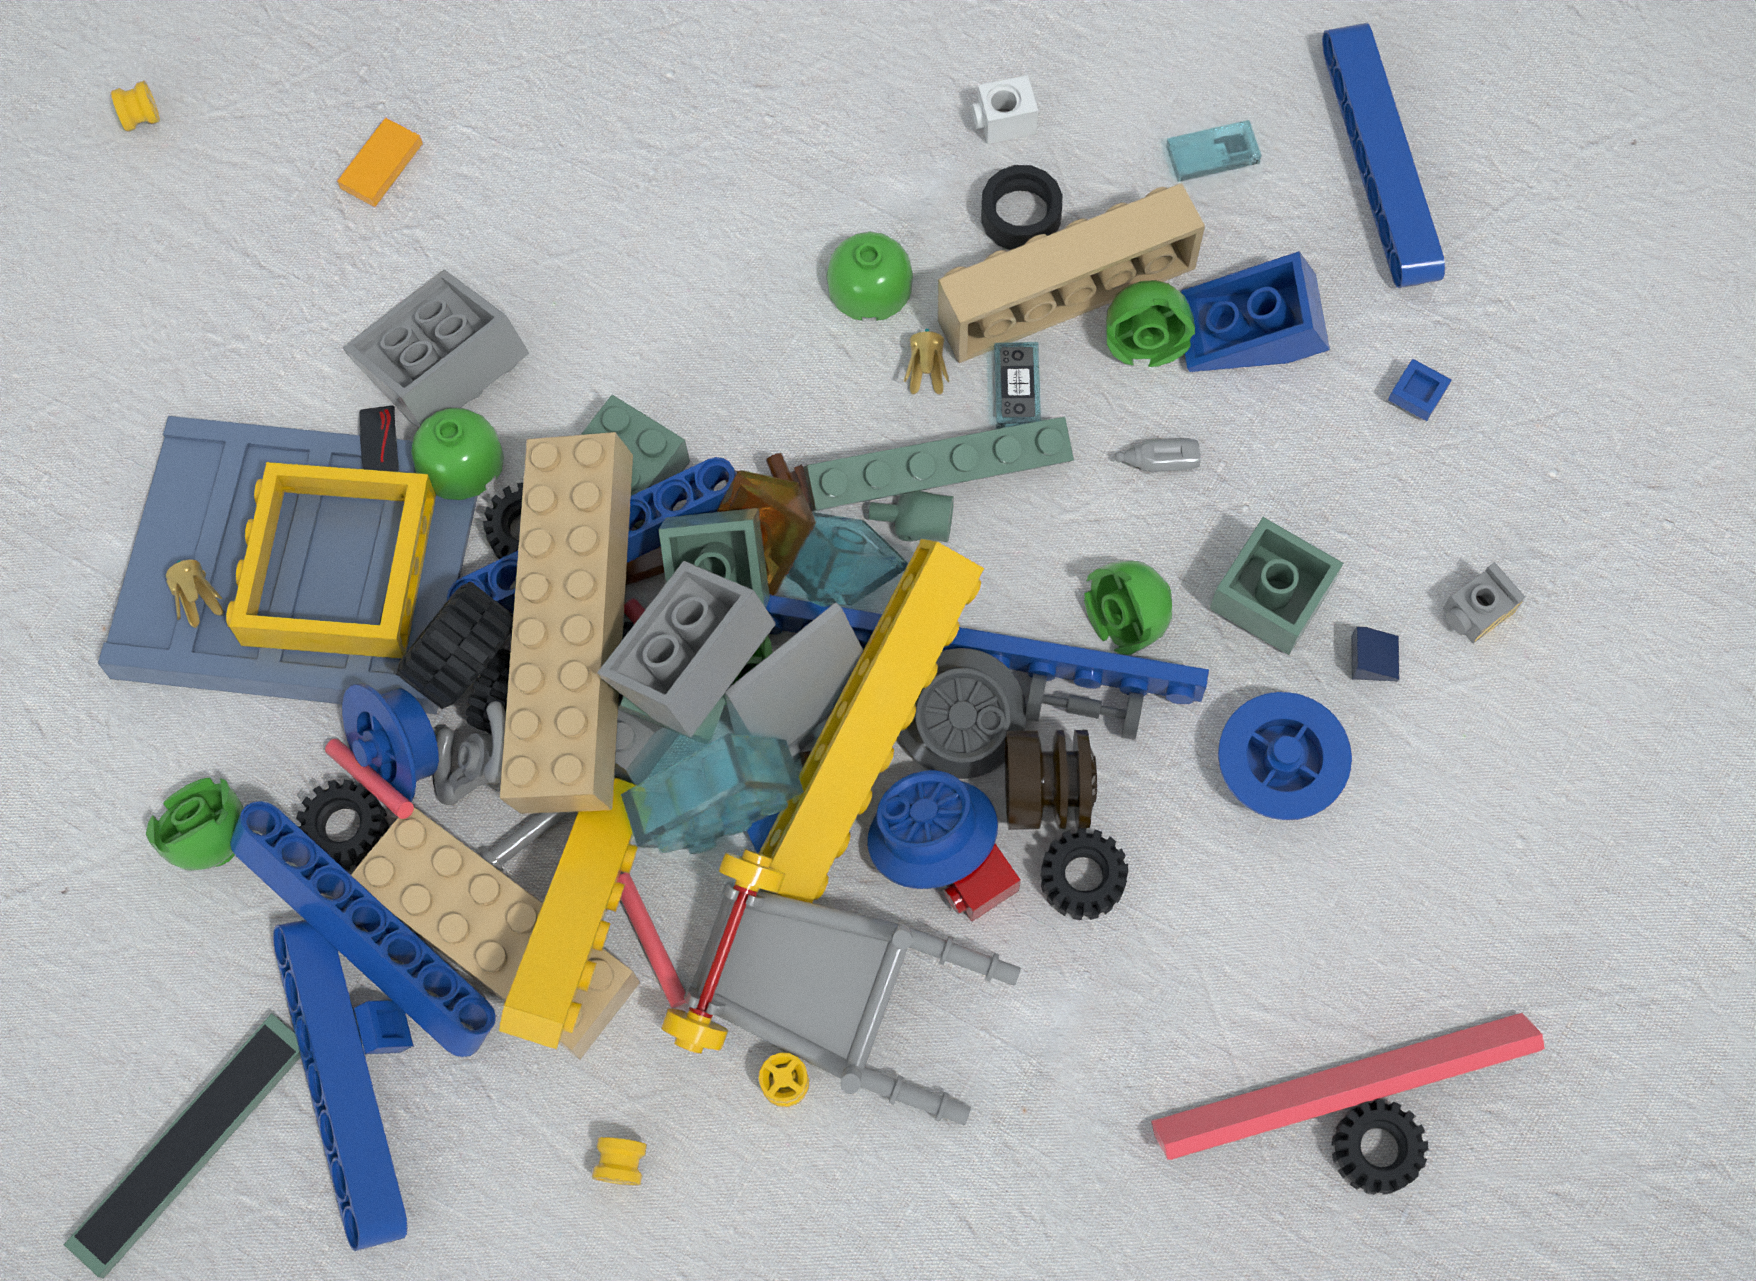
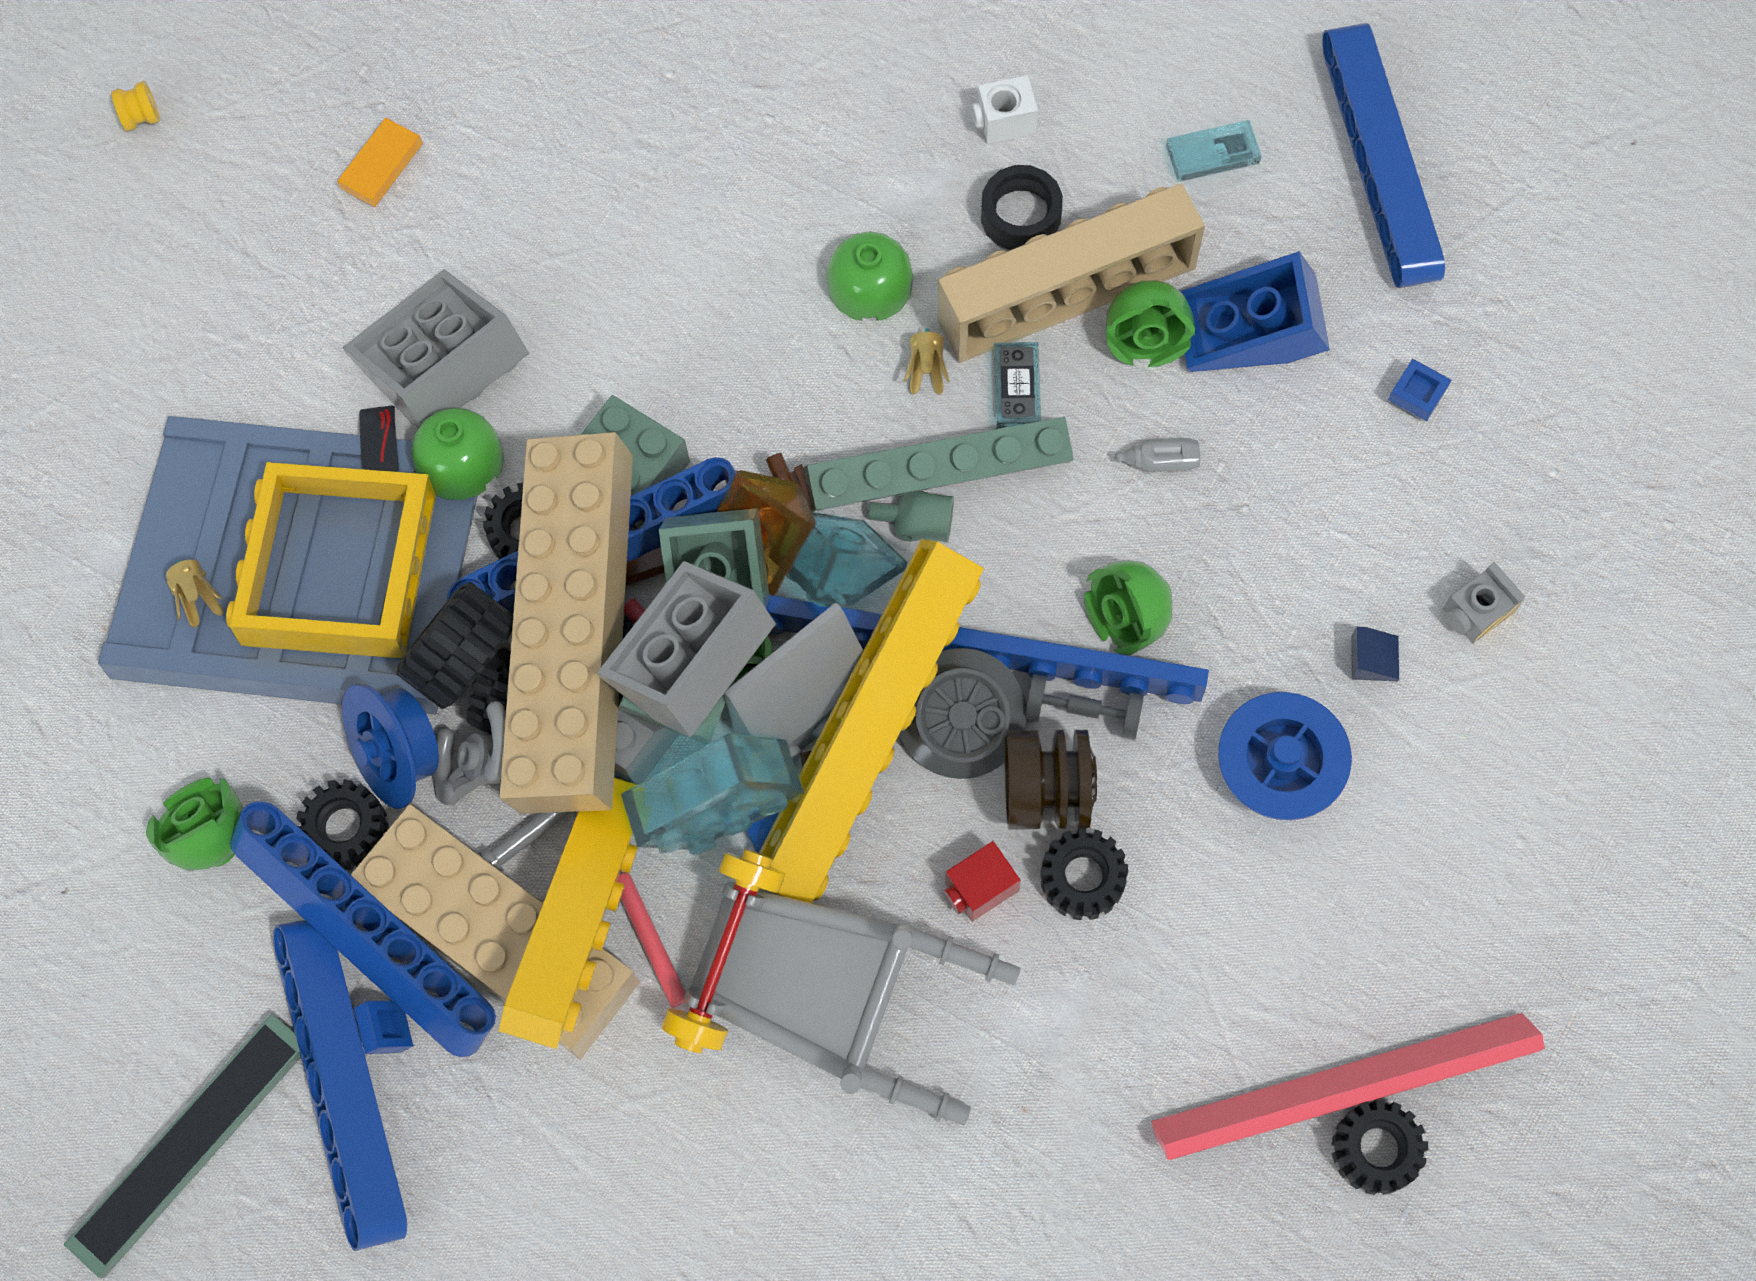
coral bar [325,739,414,819] -> none
yellow wheel [592,1137,647,1186] -> none
yellow wheel [759,1053,809,1107] -> none
blue wheel [867,770,998,889] -> none
sand green brick [1210,517,1344,655] -> none

